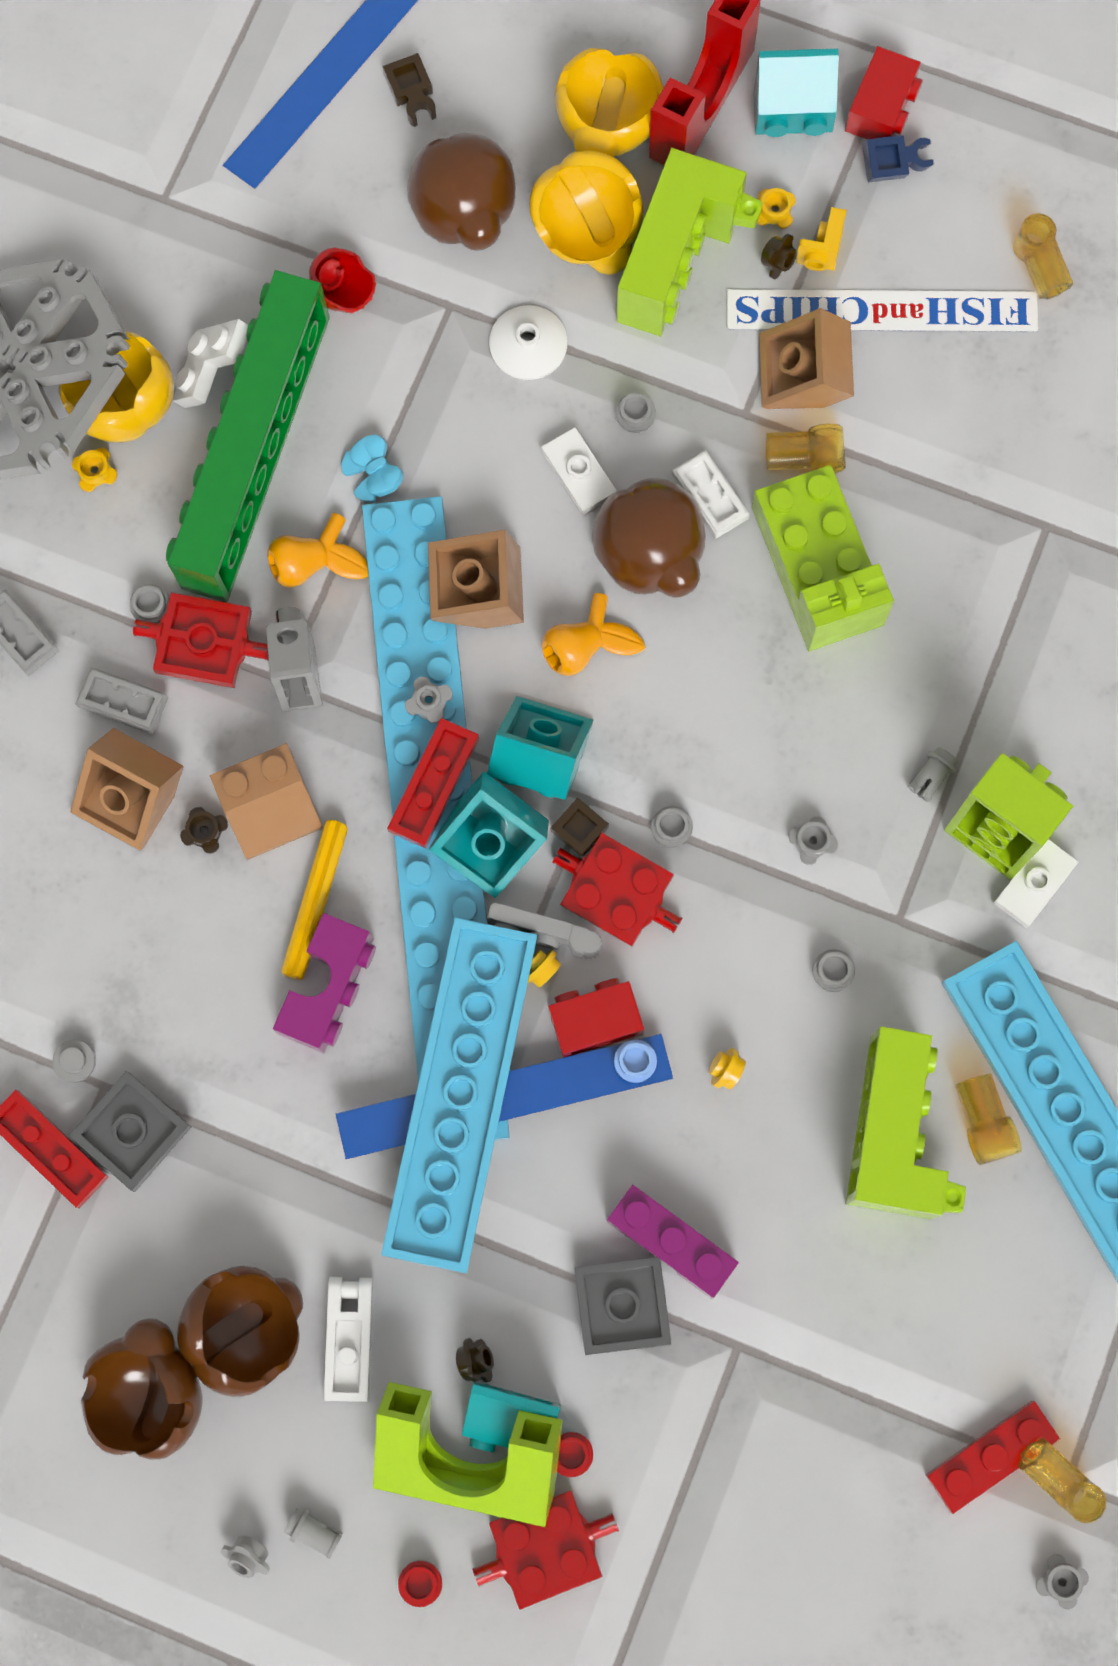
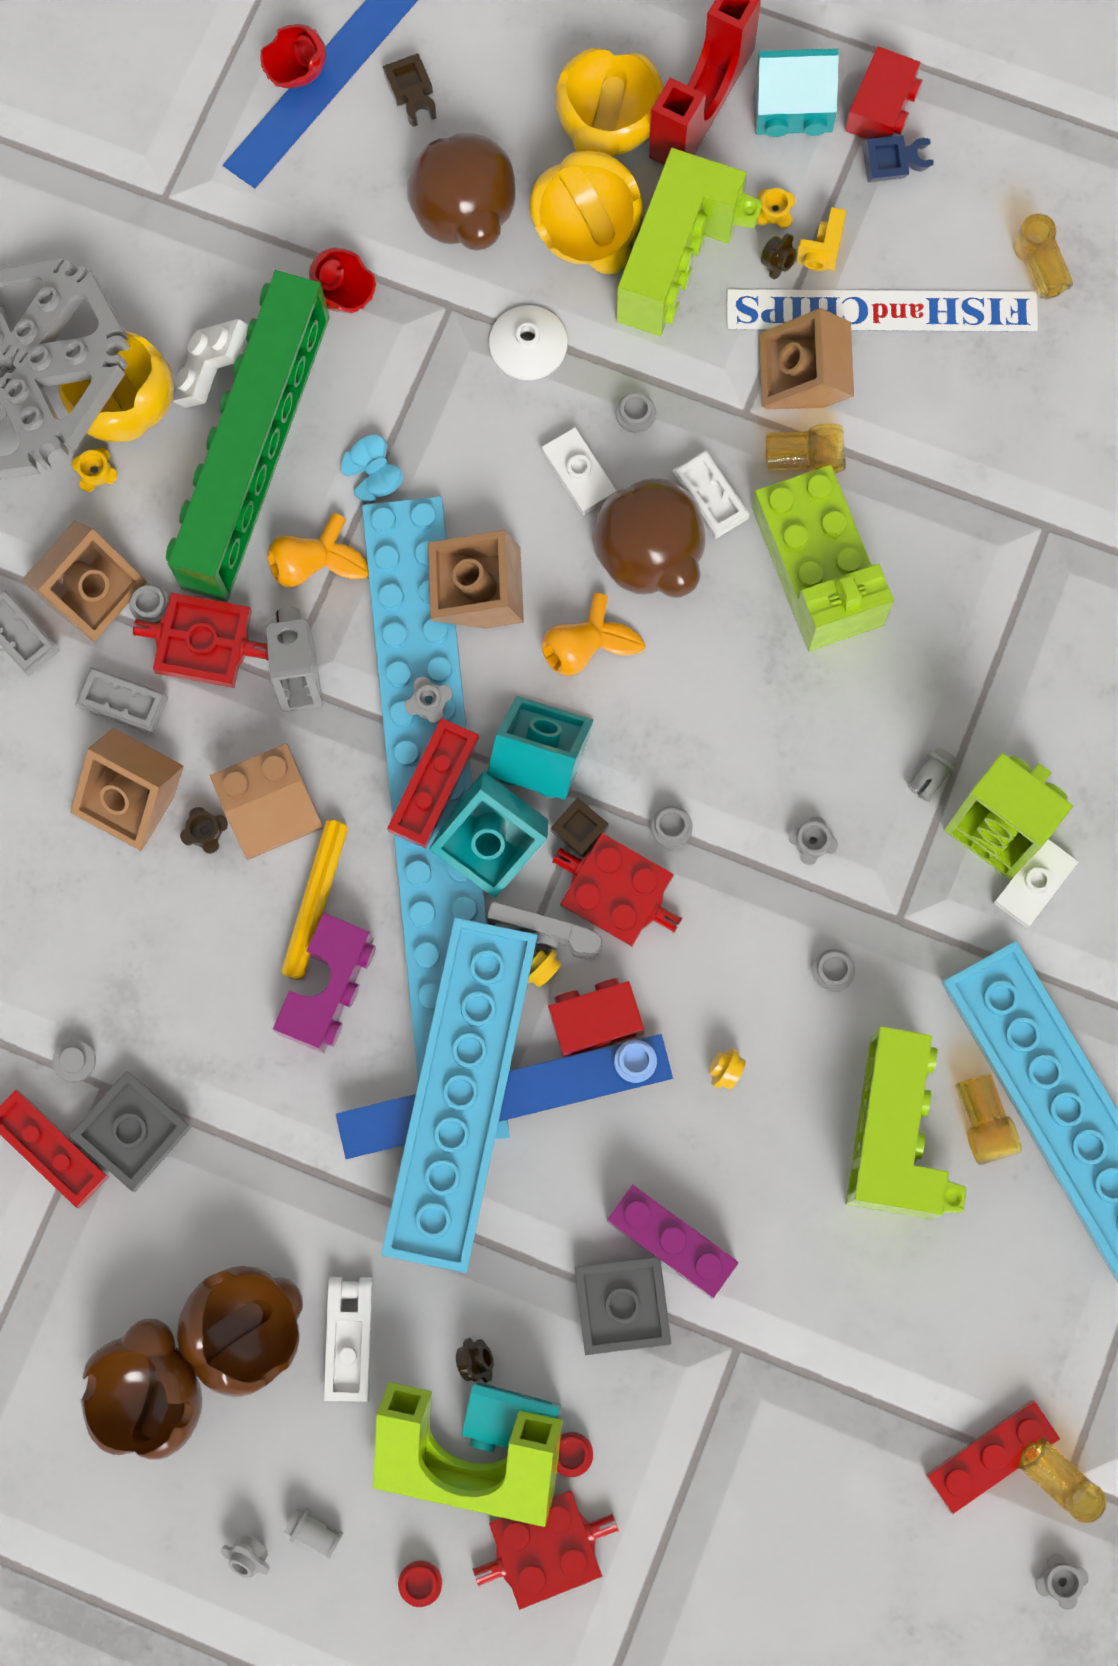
none -> medium nougat slope [21,520,147,642]
none -> red hair [260,24,326,88]

